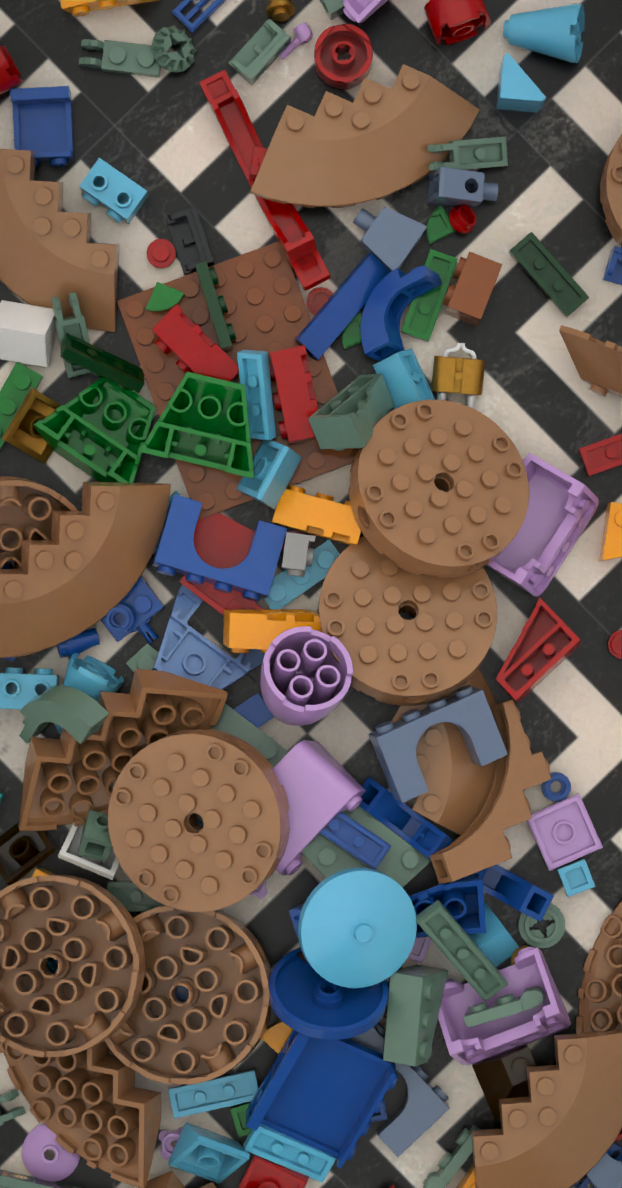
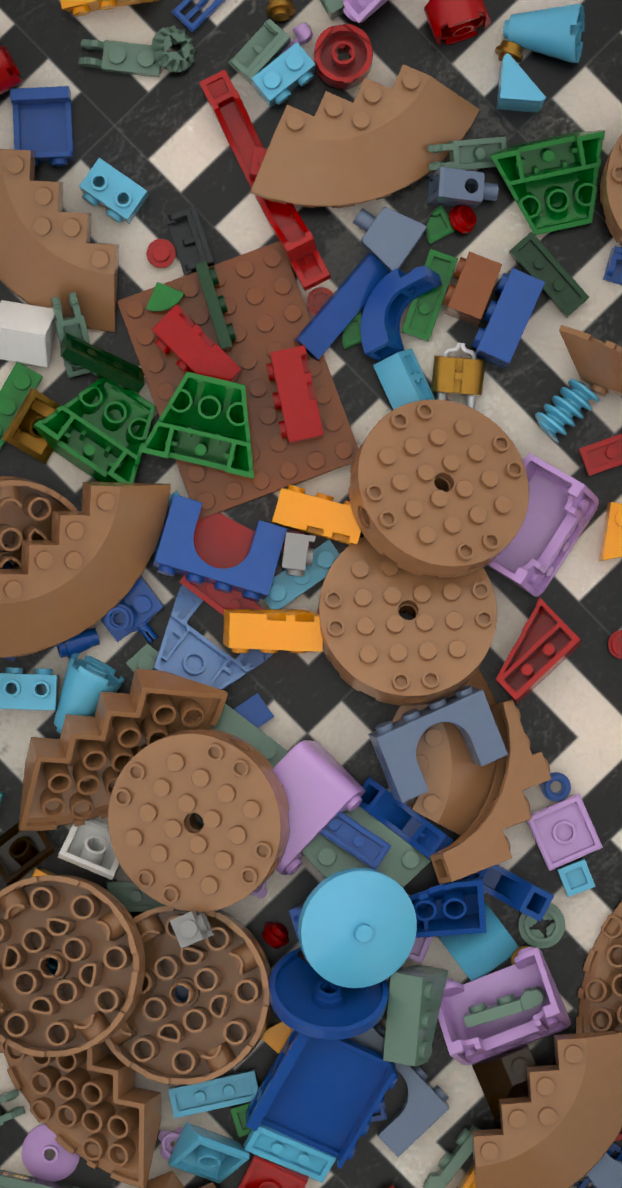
sand green arch [19,686,109,744] -> none
sand green brick [77,810,112,862] -> none
medium azure slope [236,440,302,509] -> none
medium azure plate [237,350,276,440] -> none
lavender cylinder [260,626,353,726] -> none
sand green wedge [308,374,394,451] -> none
sand green tile [416,900,508,1001] -> none
none -> light grey brick [170,910,214,949]
none -> medium azure brick [251,42,316,108]
none -> red plate [262,922,289,949]
none -> blue brick [472,268,545,370]
none -> green wedge [490,130,605,235]
none -> pearl gold plate [495,40,523,63]
none -> medium azure piece [535,378,600,443]

